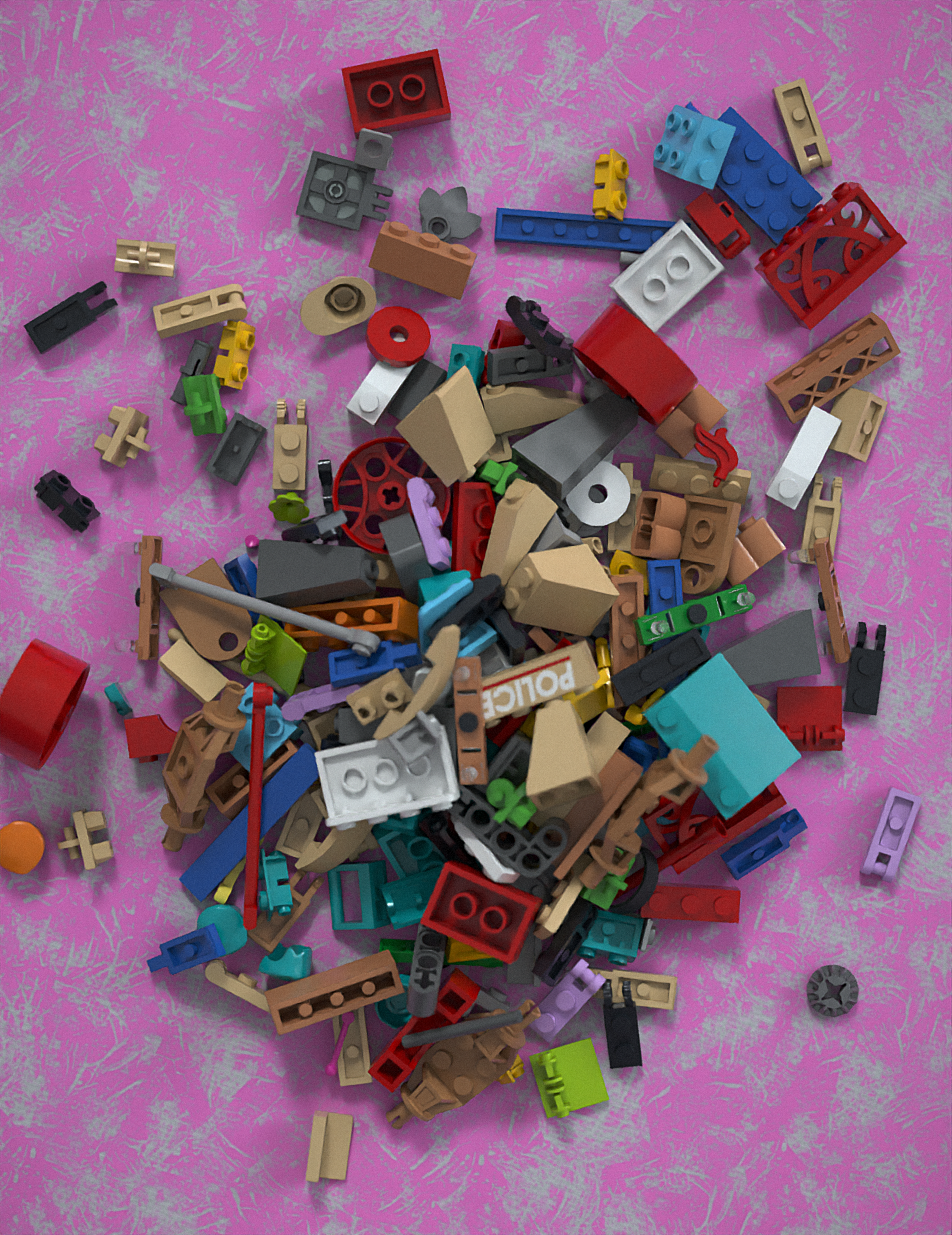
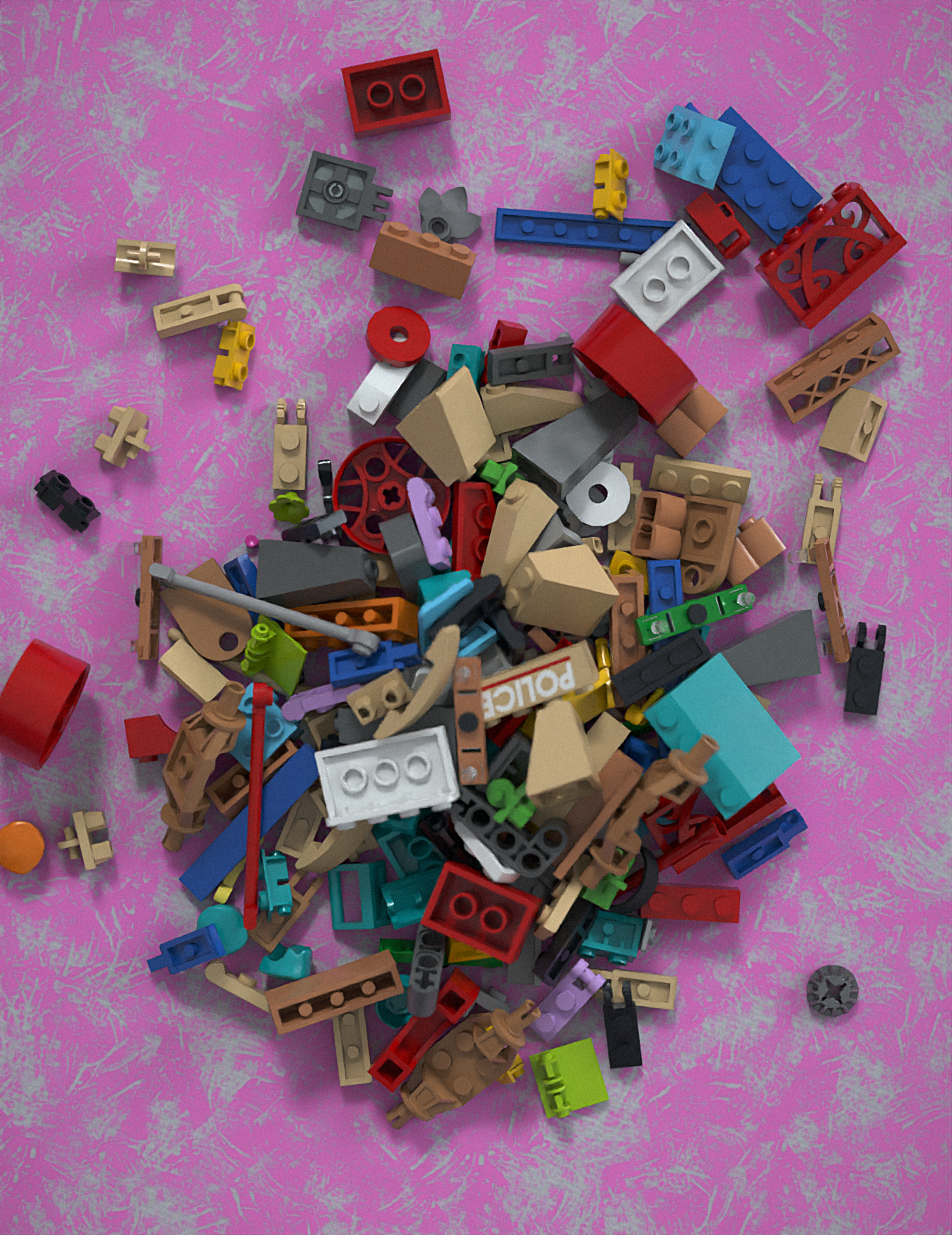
black hinge [24,281,118,355] -> none
teal tile [104,682,133,716] -> none
dark grey pin [170,339,214,406] -> none
bright green hips [182,374,227,436] -> none
dark grey hinge [205,412,267,486] -> none
tan piece [300,276,377,336] -> none
tan panel [305,1110,353,1182] -> none
dark pink hinge [325,1011,355,1077] -> none
light grey bracket [354,128,394,171] -> none
light grey bracket [388,710,442,767] -> none
dark grey bar [402,1010,523,1049] -> none
black hinge [505,295,573,361] -> none
red piece [693,423,738,488] -> none
white slope [765,405,842,510] -> none
tan plate [772,78,832,176] -> none
red hinge [777,686,845,751] -> none
lavender plate [860,787,922,883] -> none

